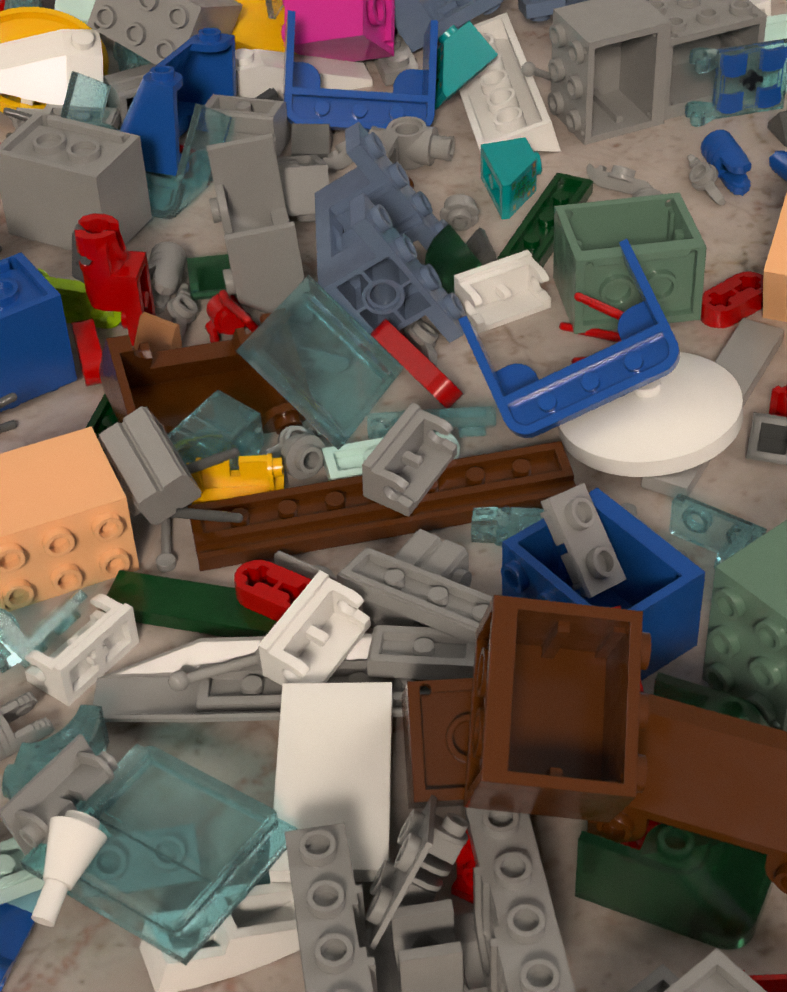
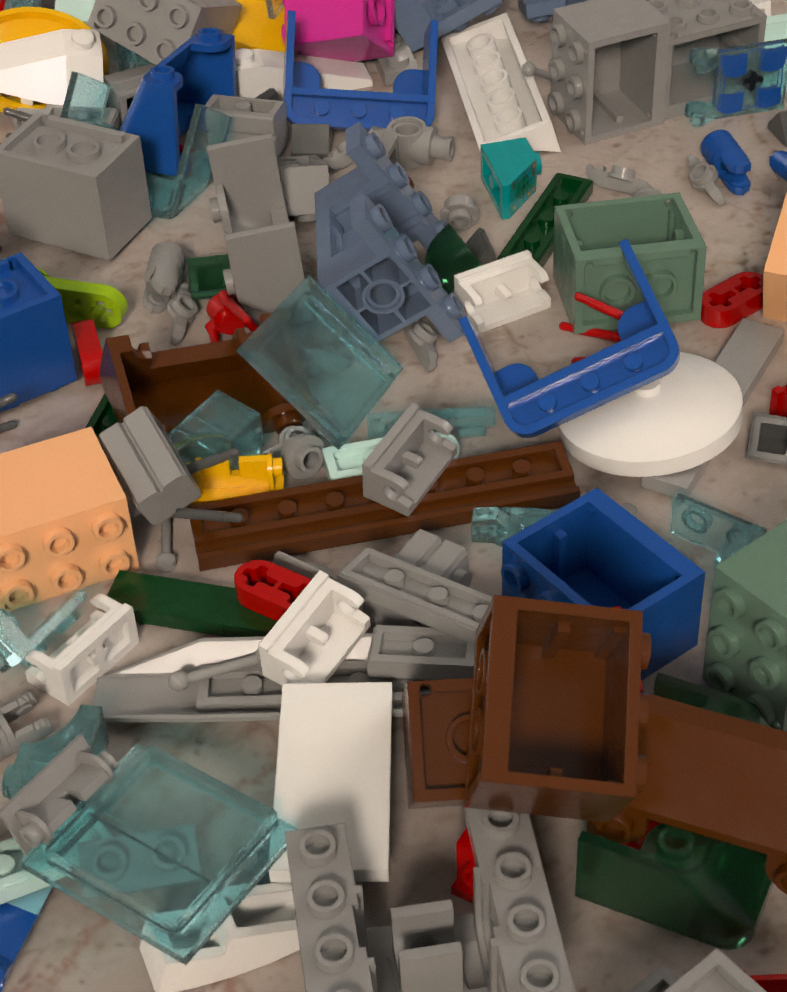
white cone [31,810,107,927] -> none
red plate [72,213,156,346] -> none
medium nougat slope [133,312,182,352] -> none
light grey hinge [365,795,469,950] -> none
red beam [370,318,463,410] -> none
teal slope [435,21,498,110] -> none
light grey hinge [540,483,627,598] -> none

